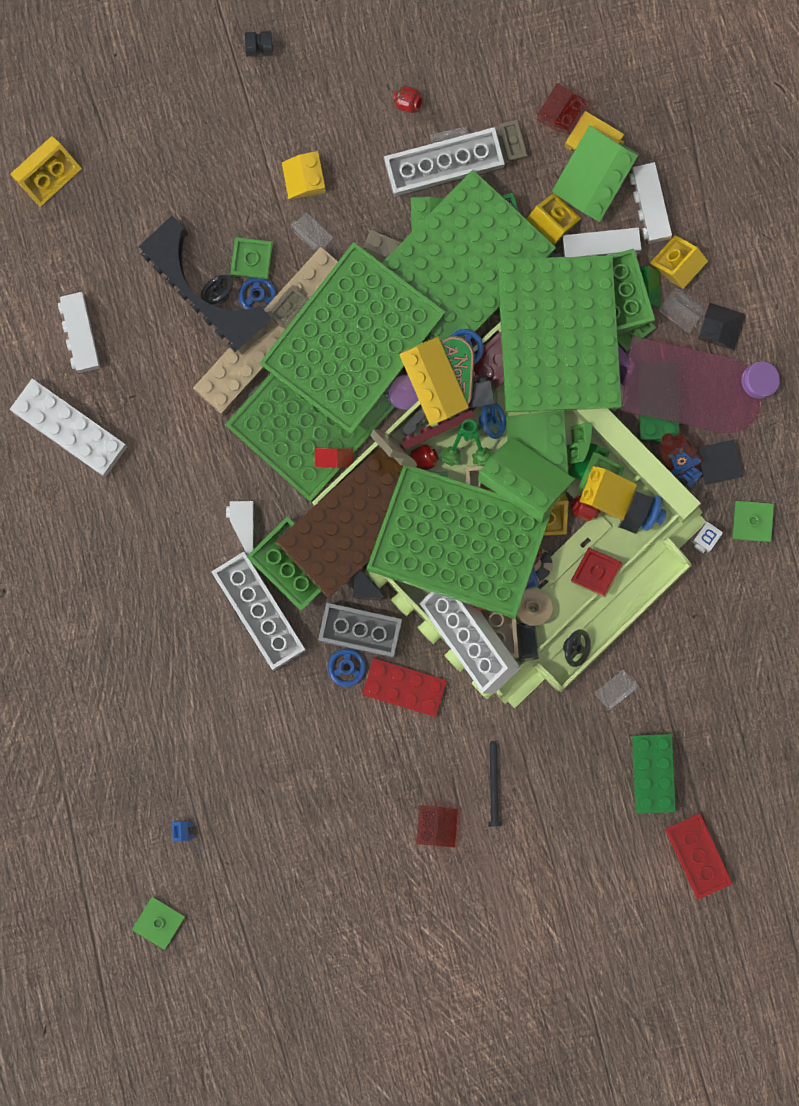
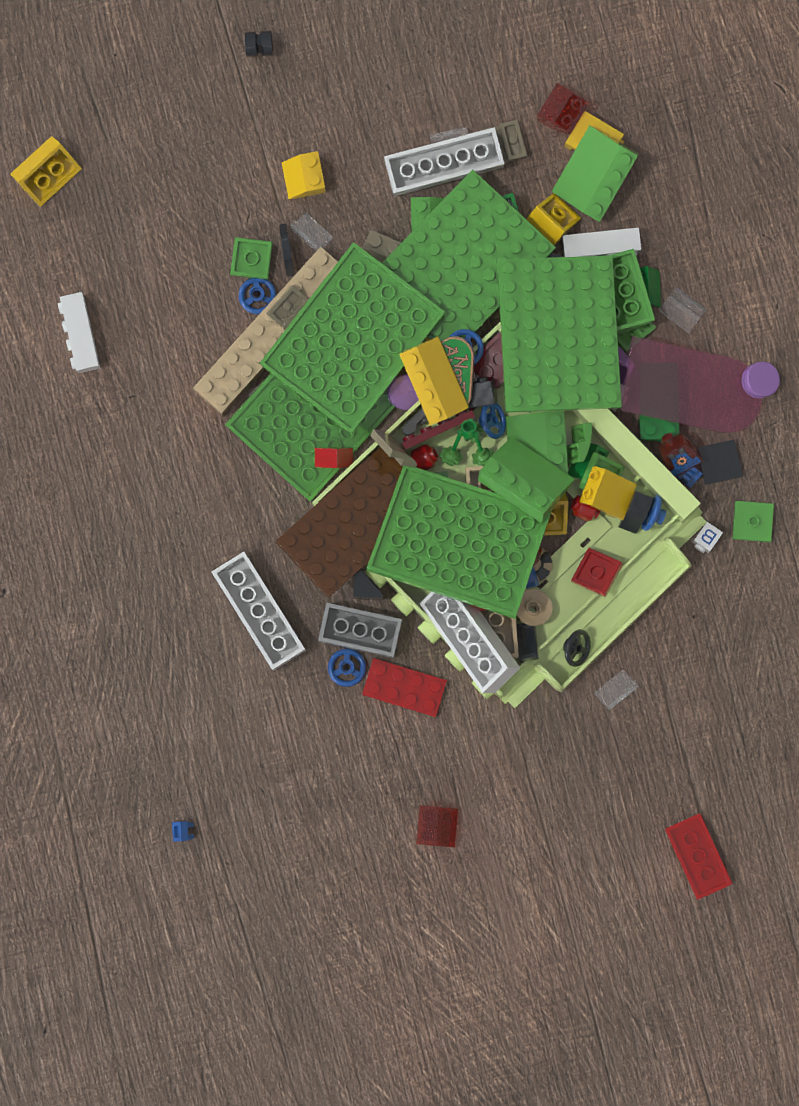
white brick [10,379,127,478] -> none
bright green plate [132,896,185,950] -> none
black arch [139,216,276,355] -> none
black piece [200,275,233,305] -> none
white slope [226,501,254,556] -> none
bright green slope [247,517,322,611] -> none
red head [393,86,423,113] -> none
black bar [488,741,502,827] -> none
white brick [629,162,672,244] -> none
green brick [631,734,676,814] -> none
yellow slope [650,235,708,289] -> none
black slope [698,303,745,351] -> none
none -> black tile [279,223,294,277]

